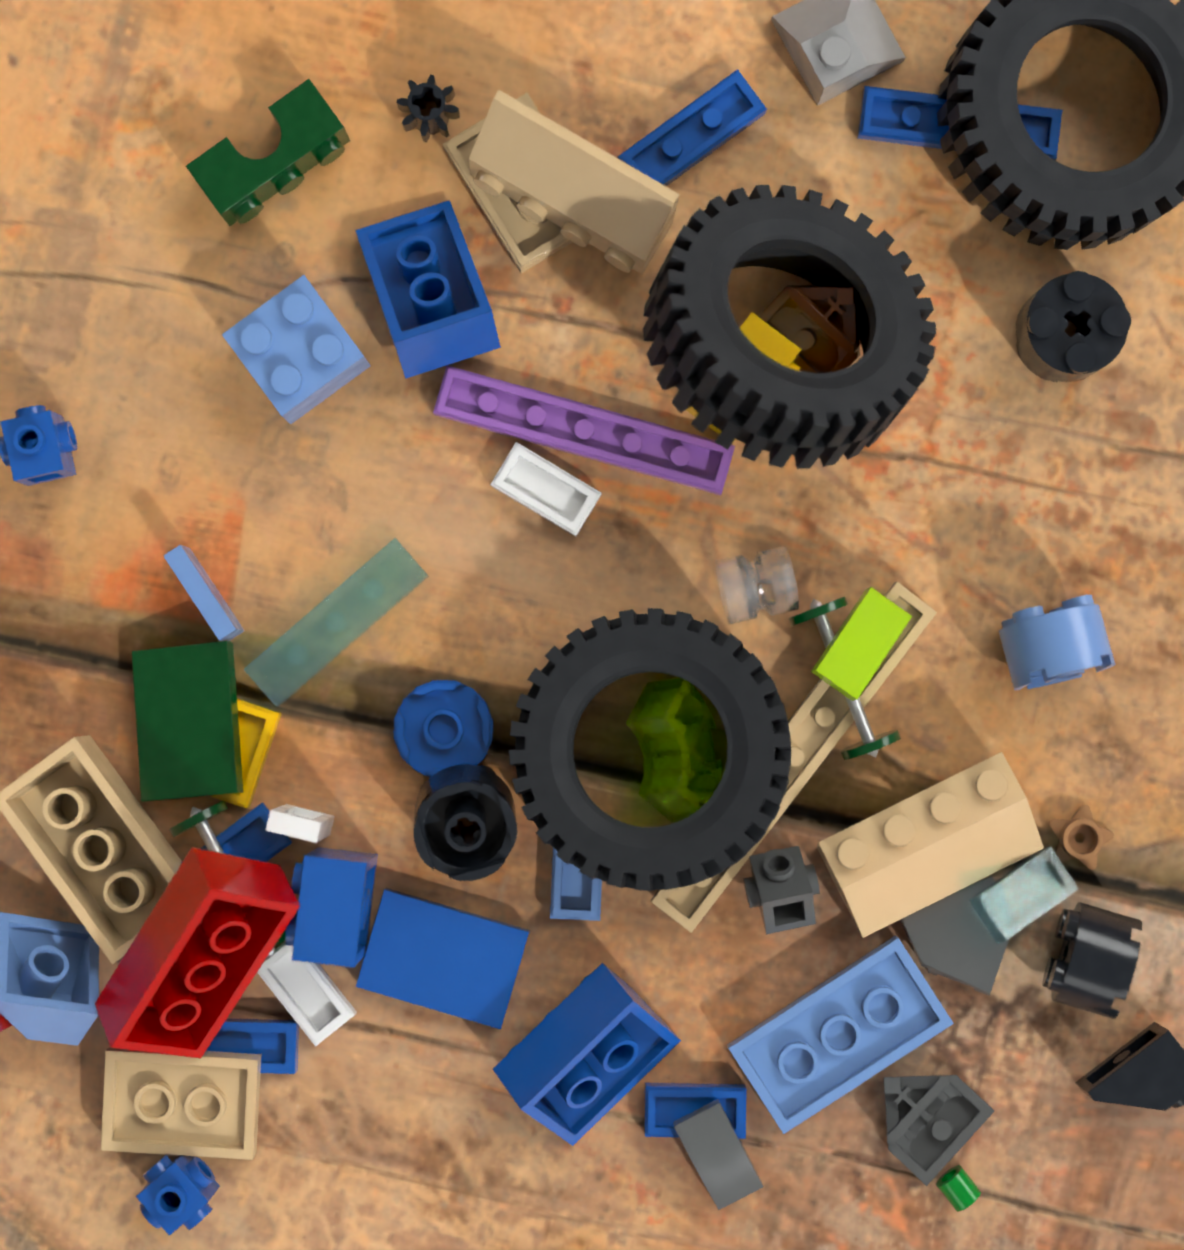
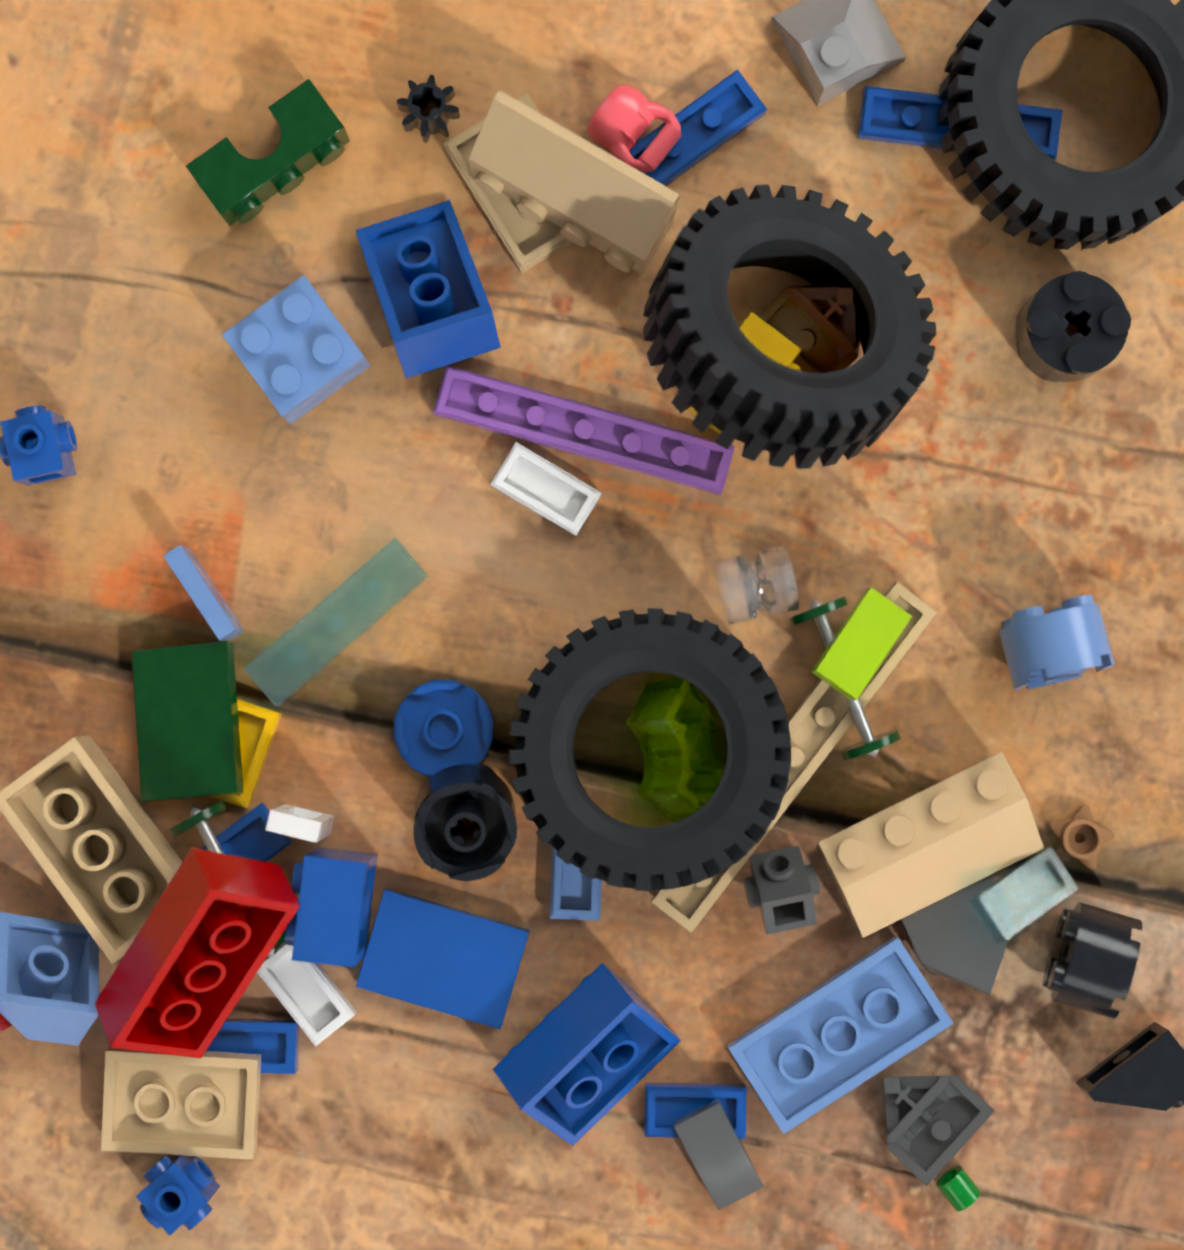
none -> coral piece [587,84,682,173]

